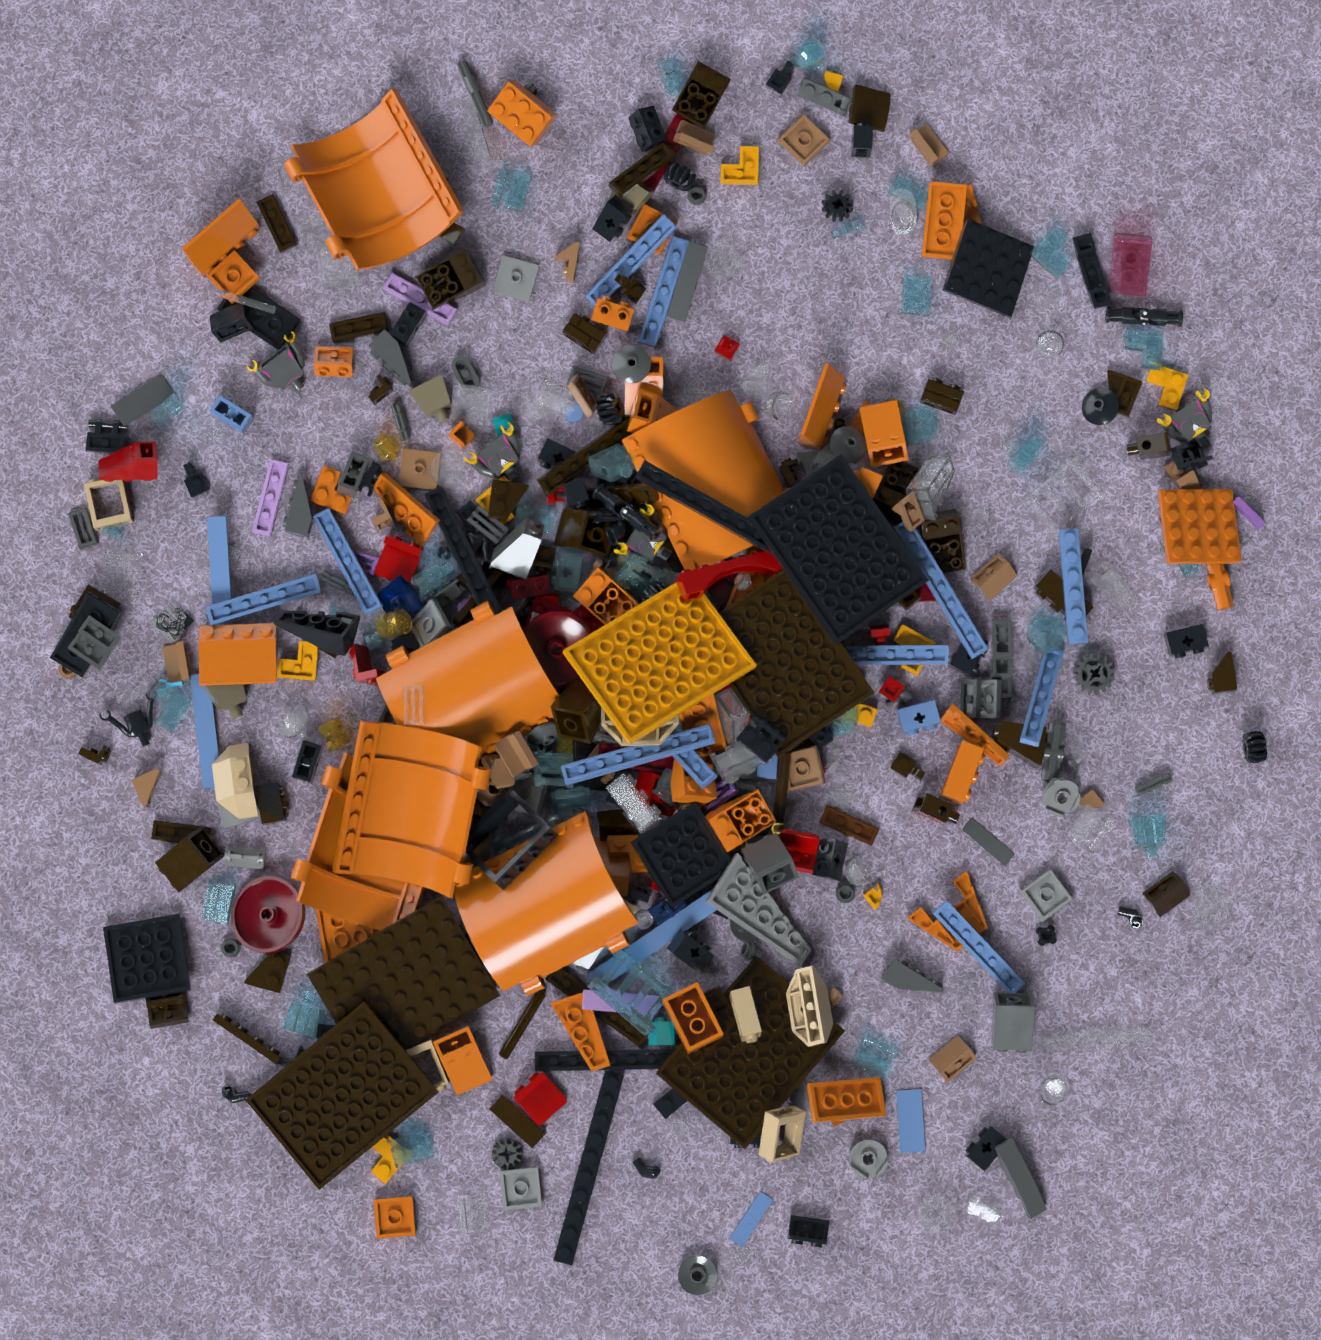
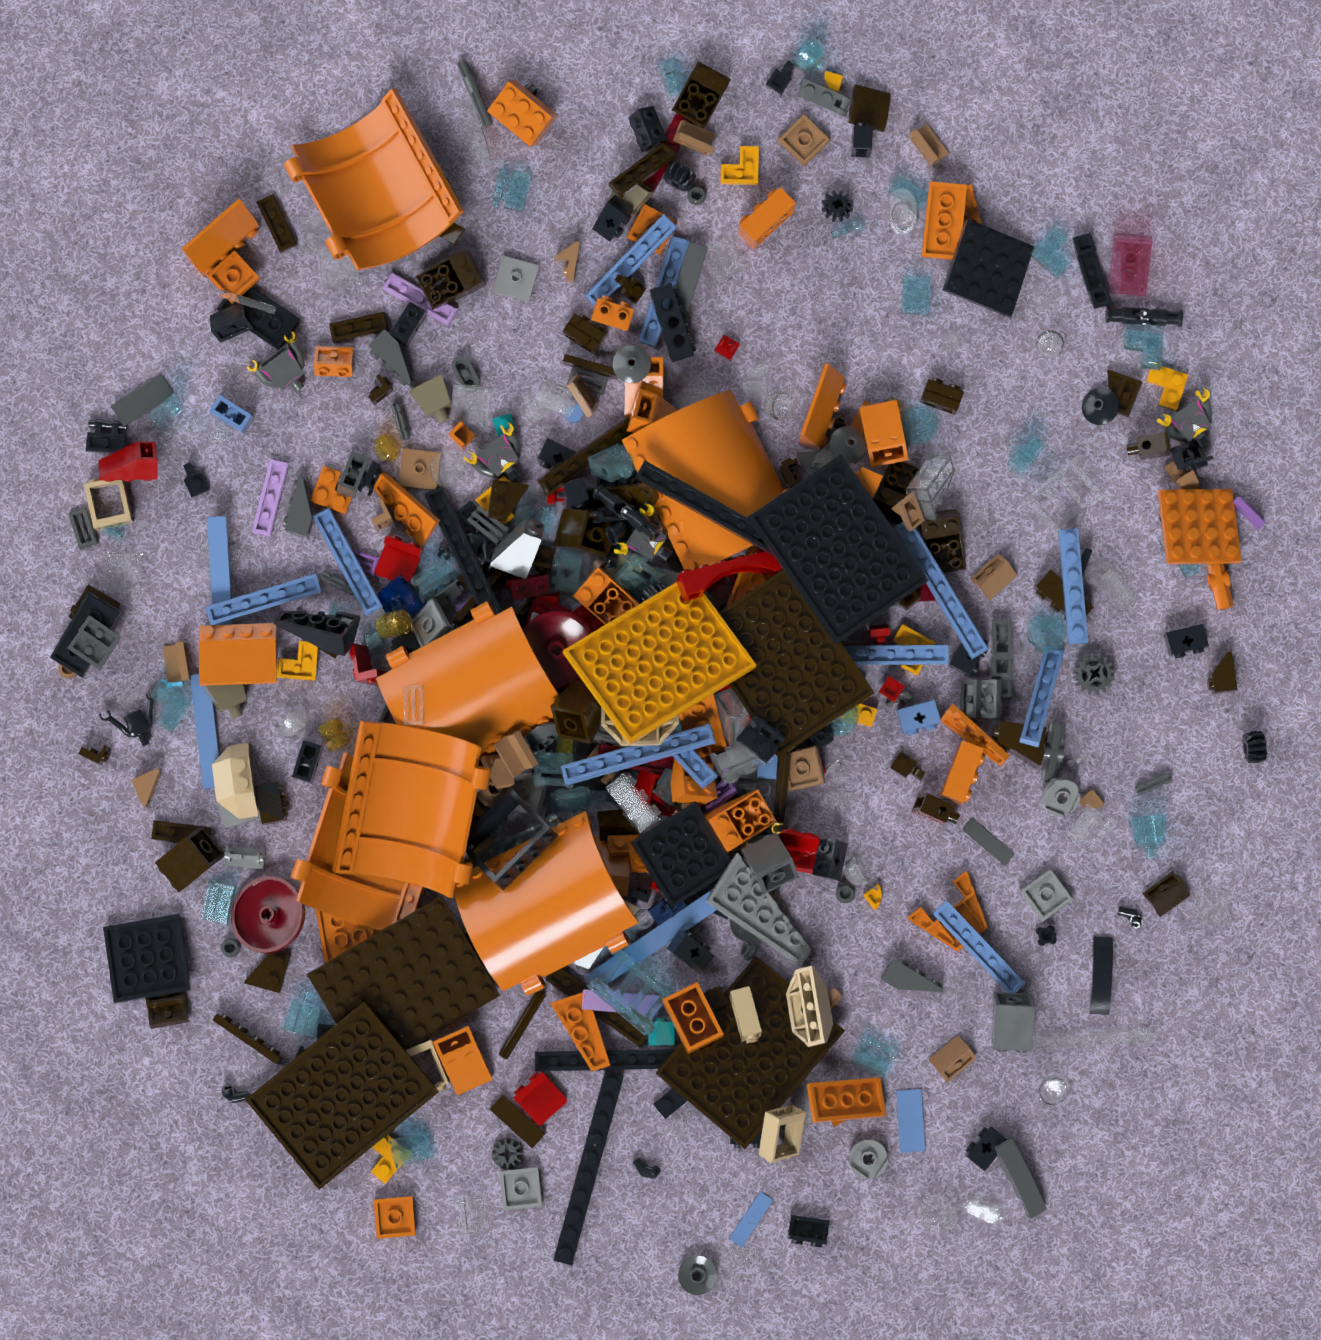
piece [150,599,196,644] -> none
black gear [596,393,624,425] -> none
clear plate [734,573,751,591] -> none
reddish brown tile [819,805,880,846] -> none
none -> dark brown tile [563,354,618,380]
none -> black brick [649,283,696,363]
none -> orange brick [738,187,796,250]
none -> black slope [1089,936,1113,1015]

